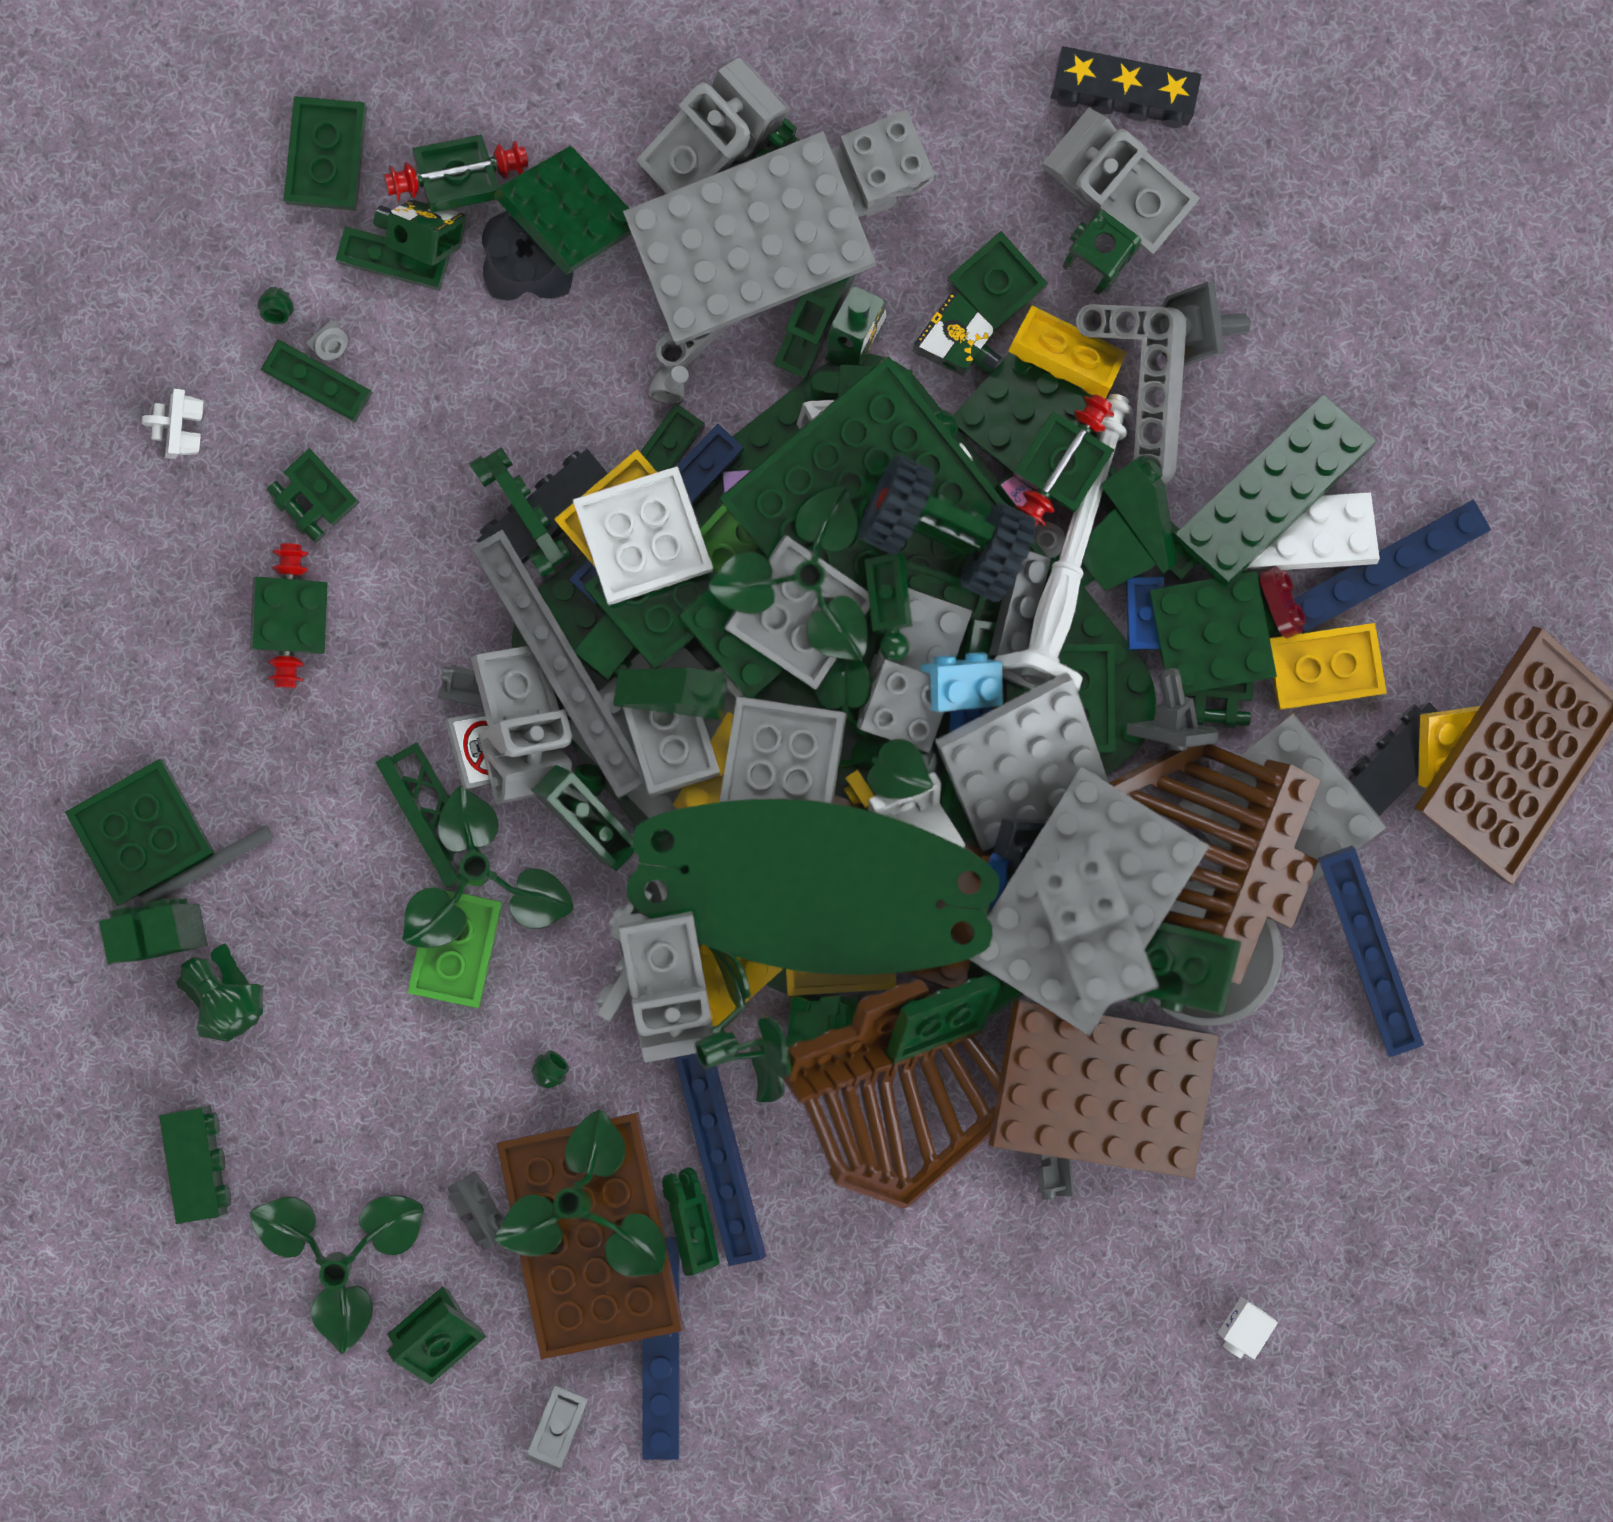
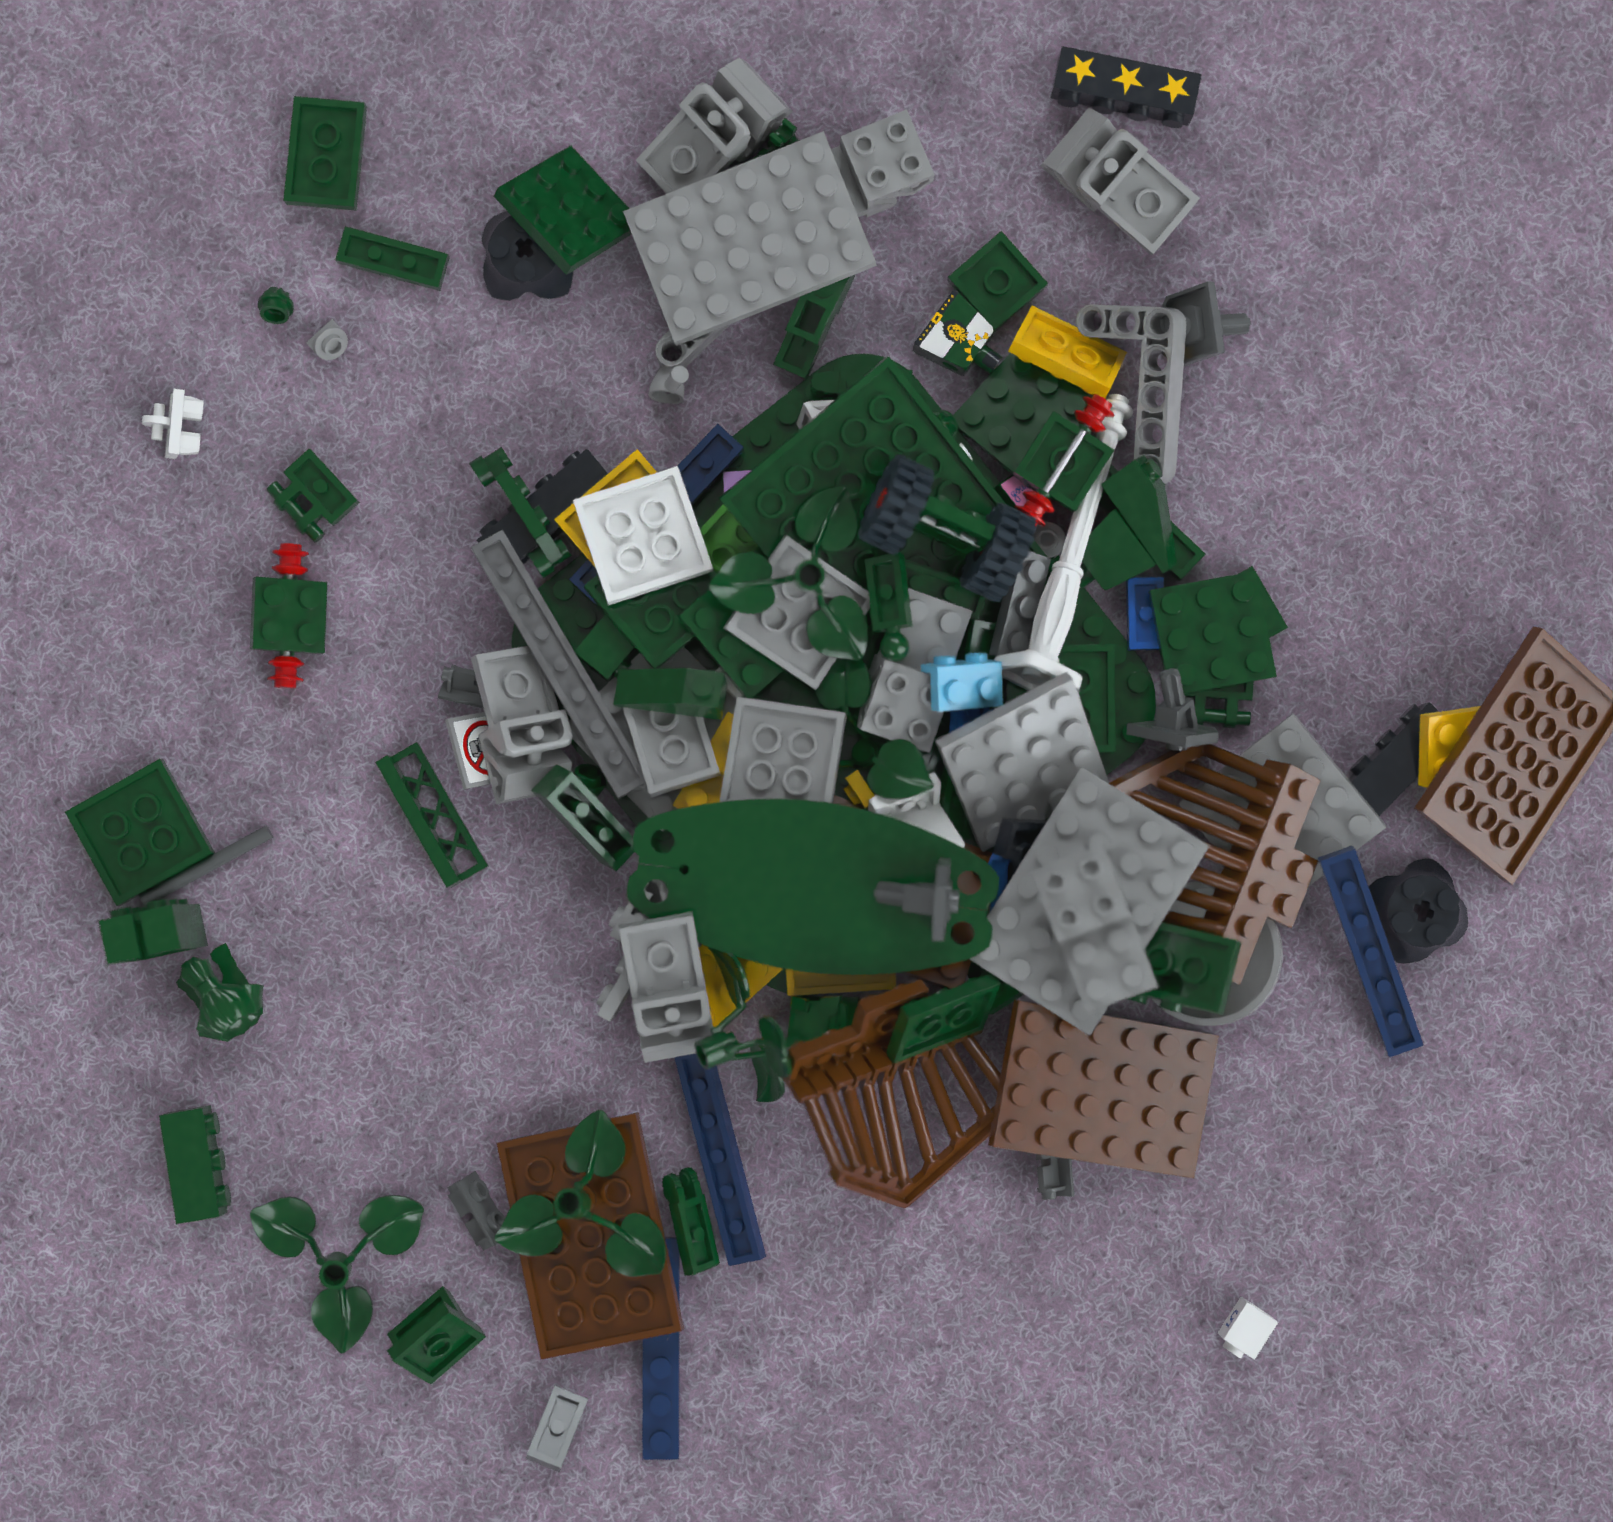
dark green tile [260,339,373,423] -> none
dark green torso [373,200,466,266] -> none
dark green plate [383,134,528,213] -> none
dark green plant [402,786,574,948] -> none
bright green plate [408,887,503,1008] -> none
dark green plate [531,1050,569,1089] -> none
dark green tile [640,403,705,473] -> none
dark green torso [825,286,886,366] -> none
dark green piece [1062,209,1142,295] -> none
plate [1174,394,1377,587] -> none
white plate [1242,492,1380,573] -> none
dark red plate [1260,566,1306,639] -> none
yellow plate [1270,623,1387,710] -> none
dark blue plate [1294,499,1491,634] -> none
none -> dark grey piece [874,858,959,941]
none -> black brick [1368,858,1468,964]

